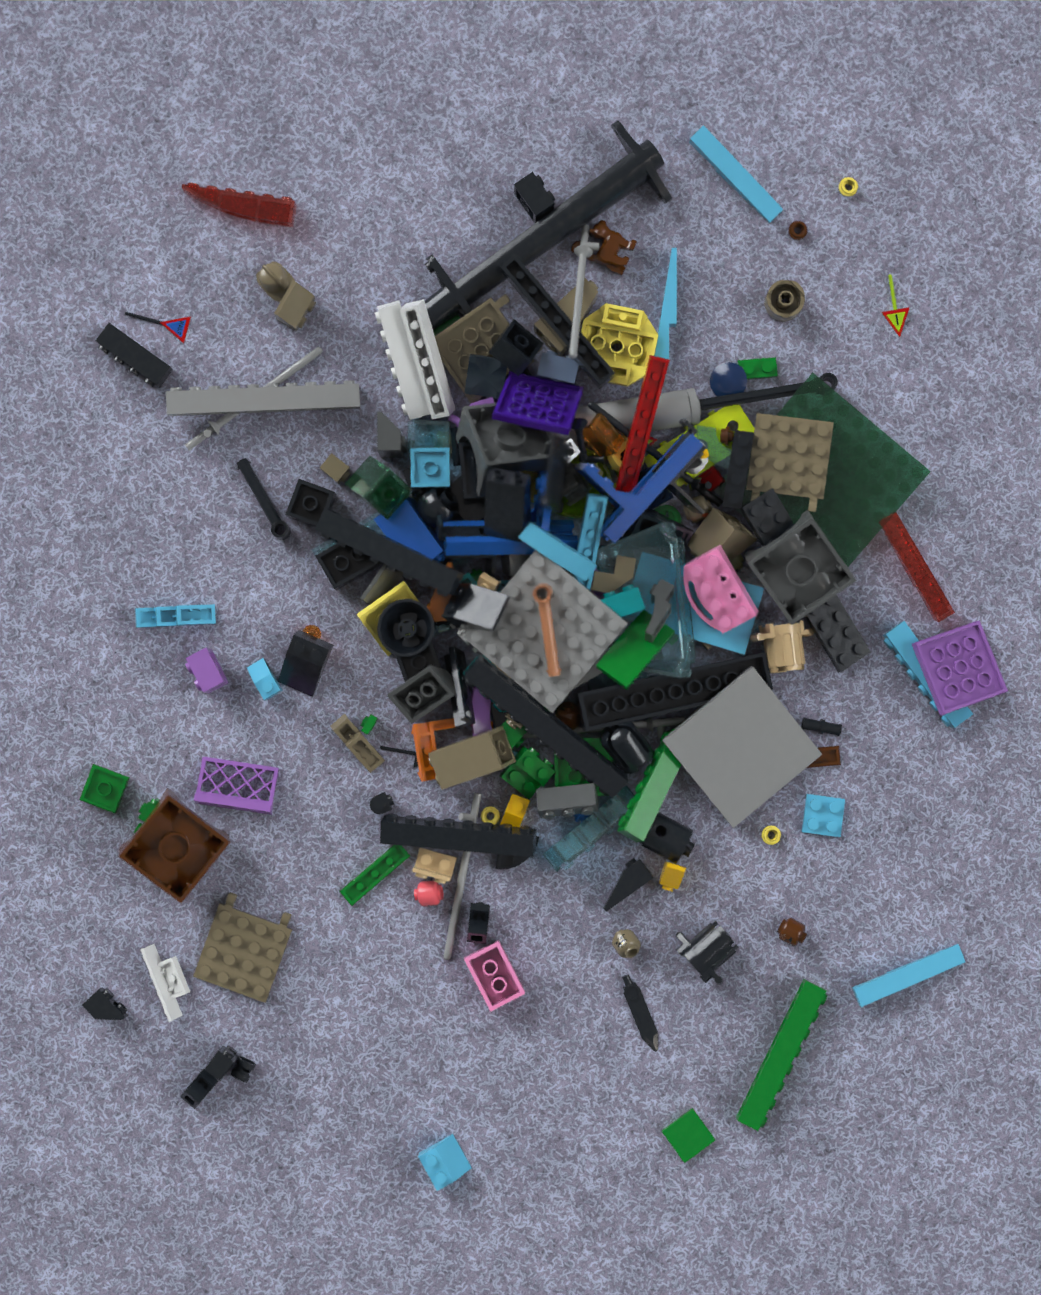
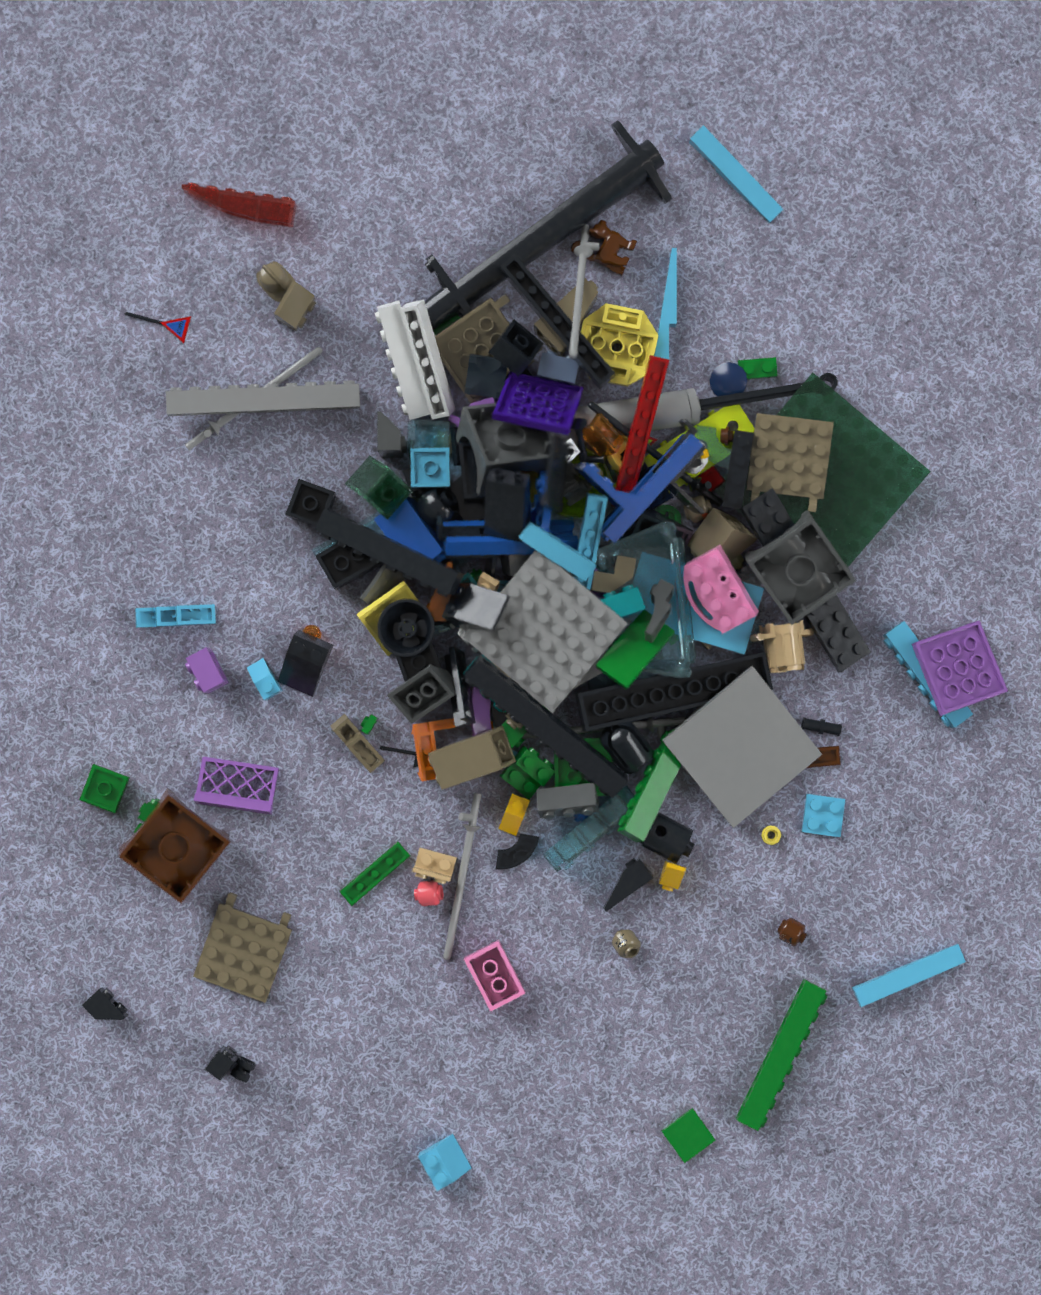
black brick [95,323,173,388] -> none
white bracket [141,944,190,1022] -> none
black brick [180,1068,218,1109] -> none
black piece [237,458,291,540] -> none
dark tan brick [320,453,351,484] -> none
black plate [370,792,394,814] -> none
black brick [380,814,537,857] -> none
black brick [467,902,490,944] -> none
light yellow plate [481,806,500,825] -> none
black brick [514,172,555,224] -> none
nougat piece [533,583,561,676] -> none
reddish brown head [555,701,581,730] -> none
black piece [622,974,658,1052] -> none
black container [676,921,739,985] -> none
dark tan brick [764,280,805,322] -> none
reddish brown plate [788,221,808,240] -> none
light yellow plate [839,177,858,197] -> none
clear red slope [879,512,955,622] -> none
piece [882,274,910,337] -> none

